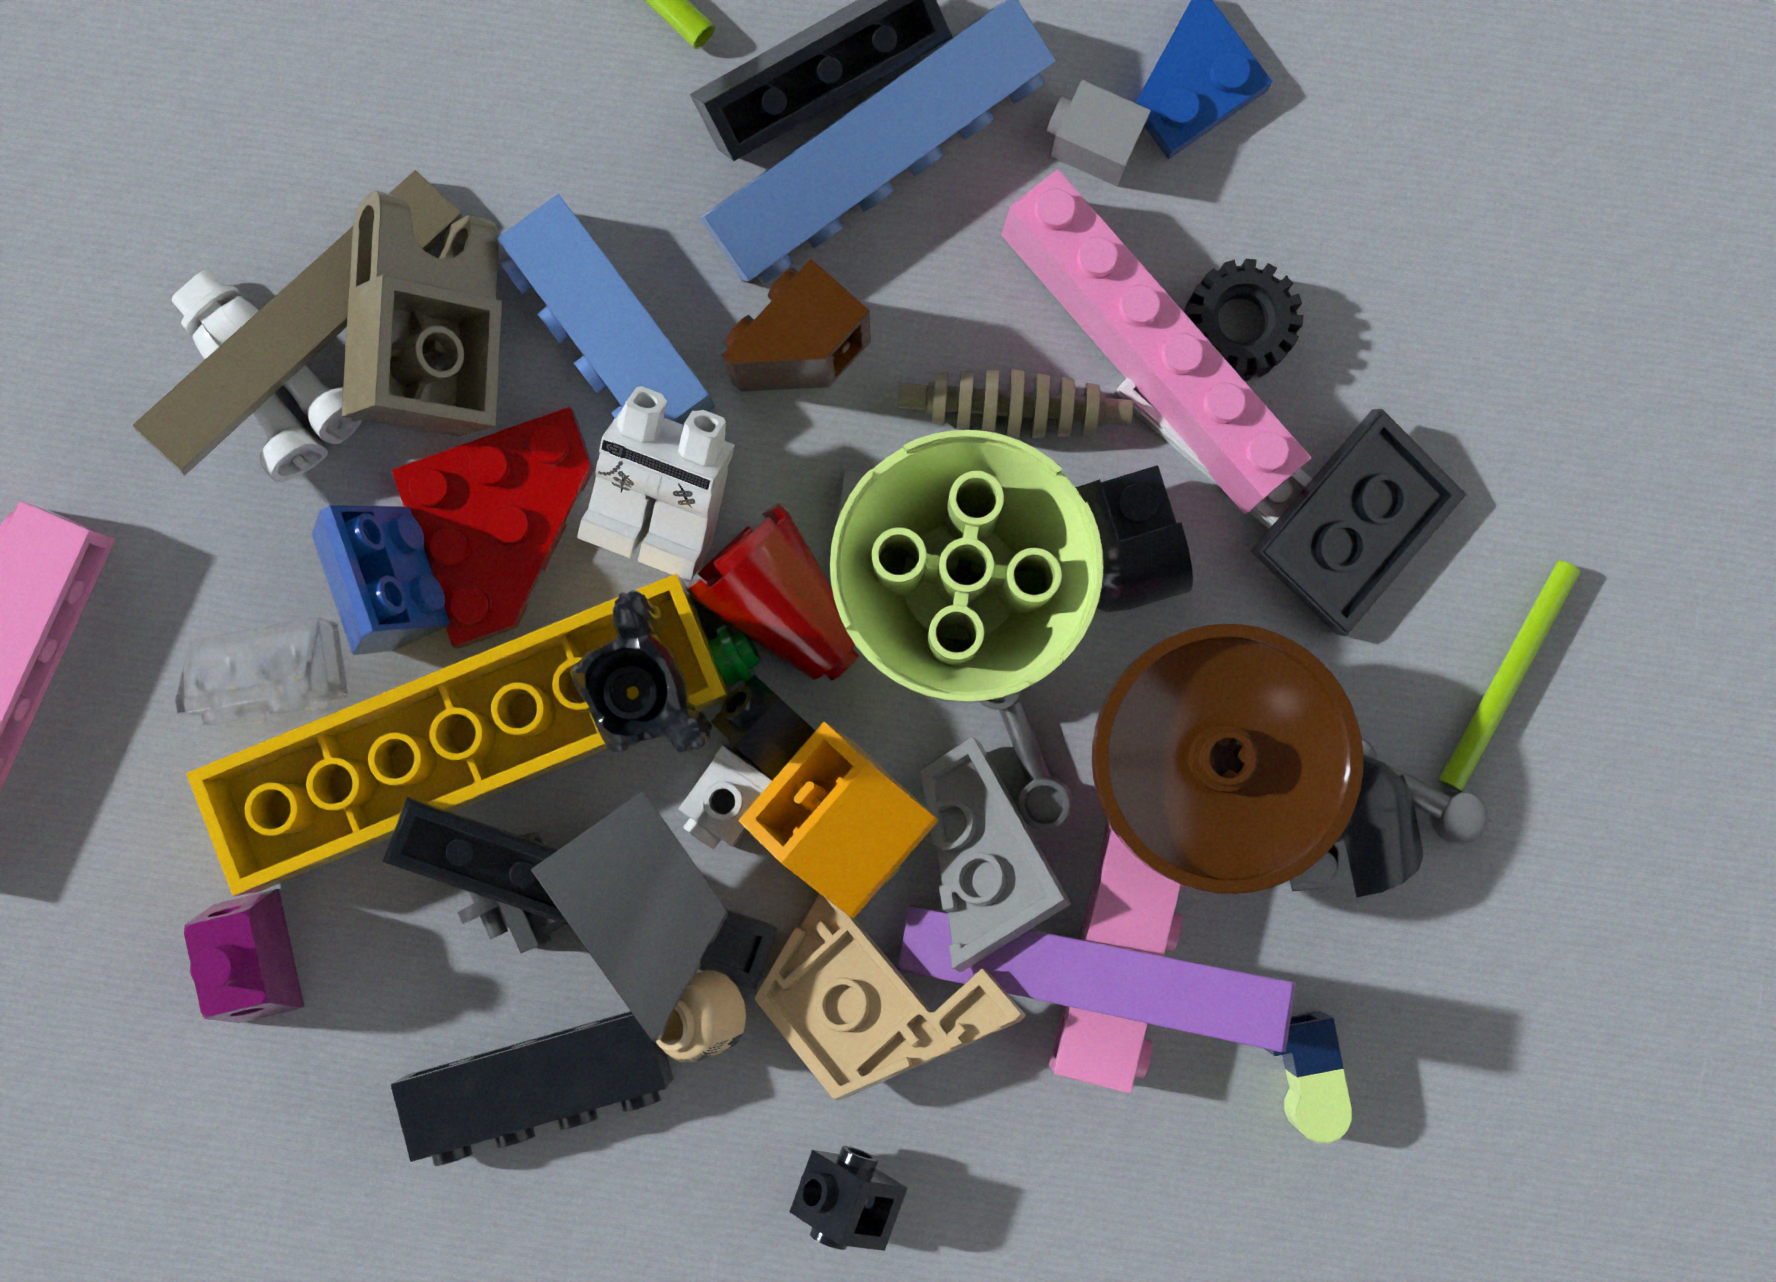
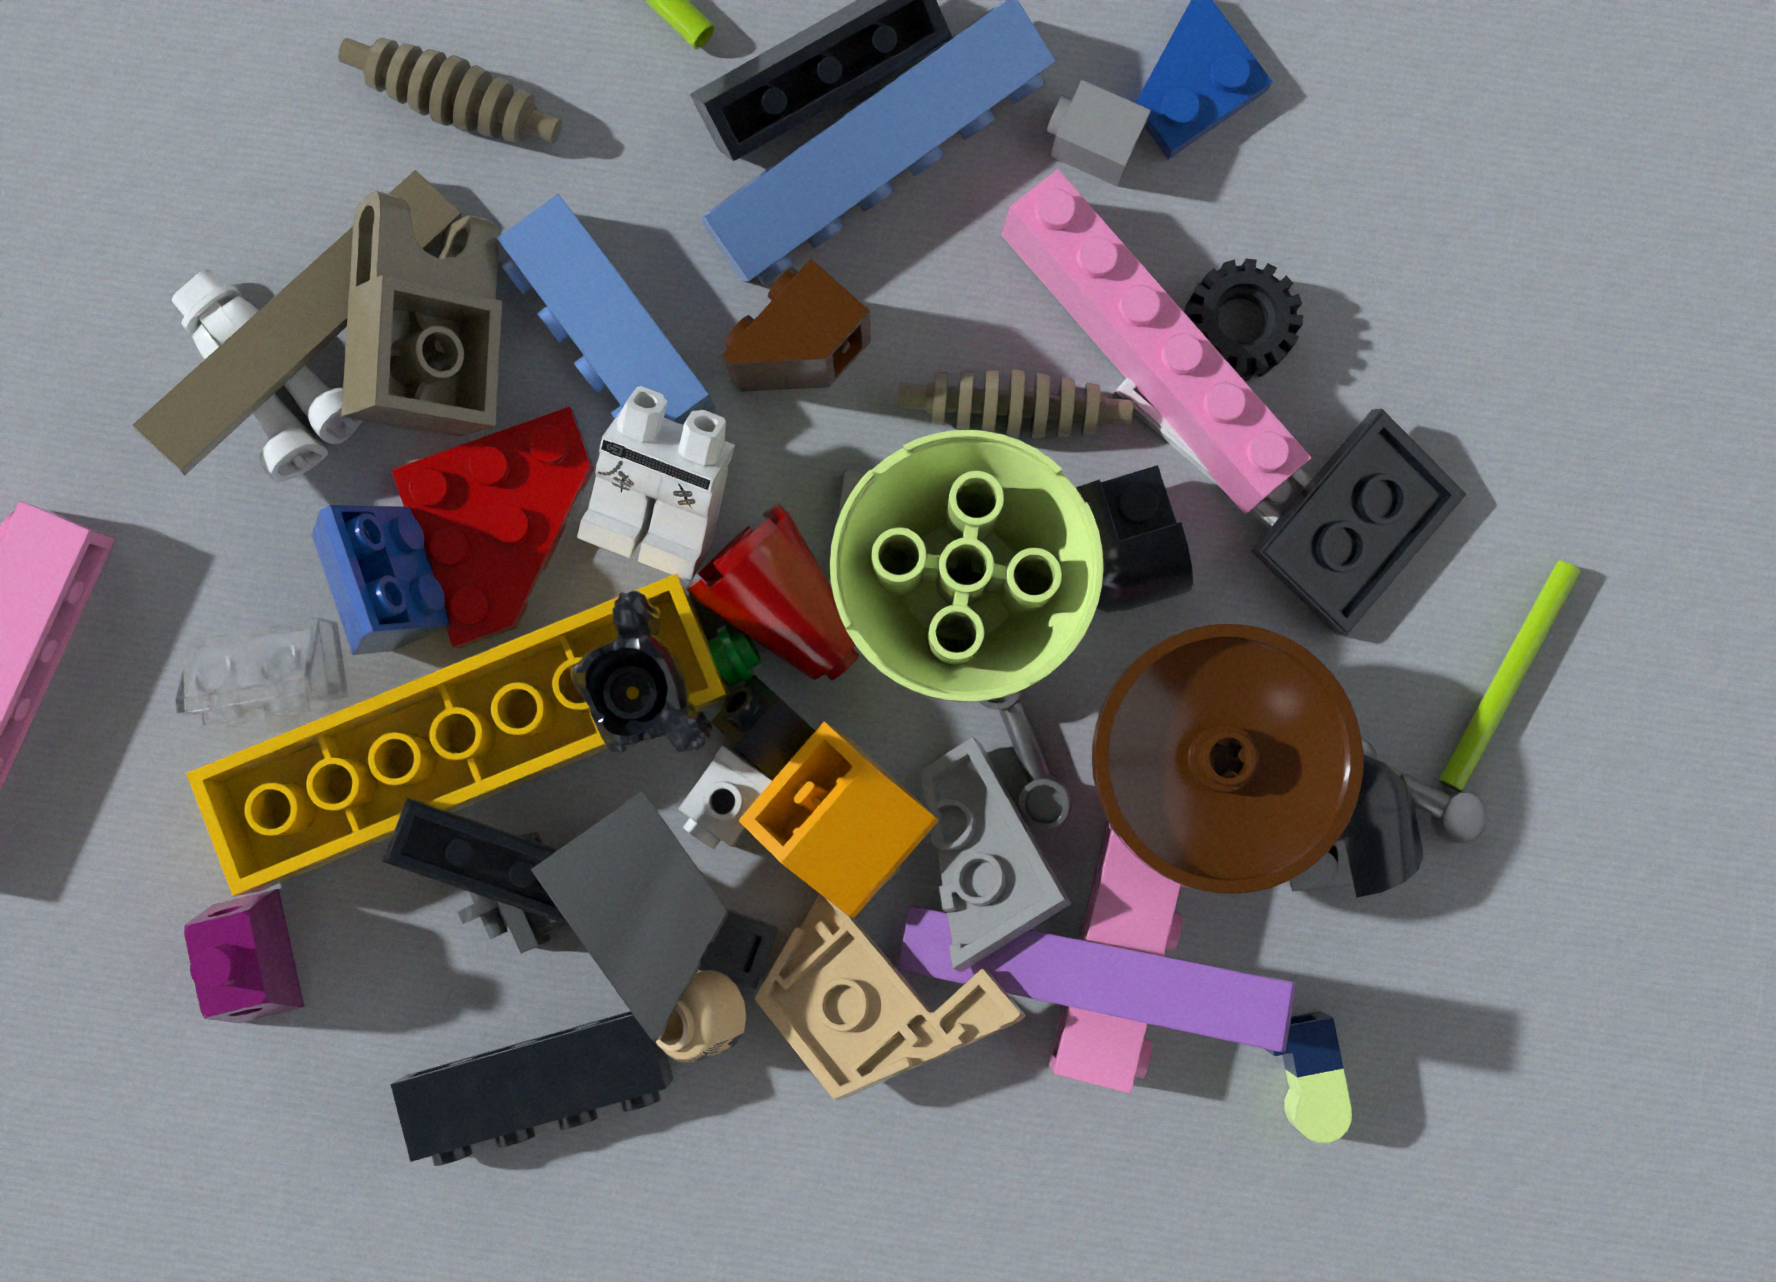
black brick [789,1146,908,1251] -> none
none -> dark tan piece [338,38,562,143]

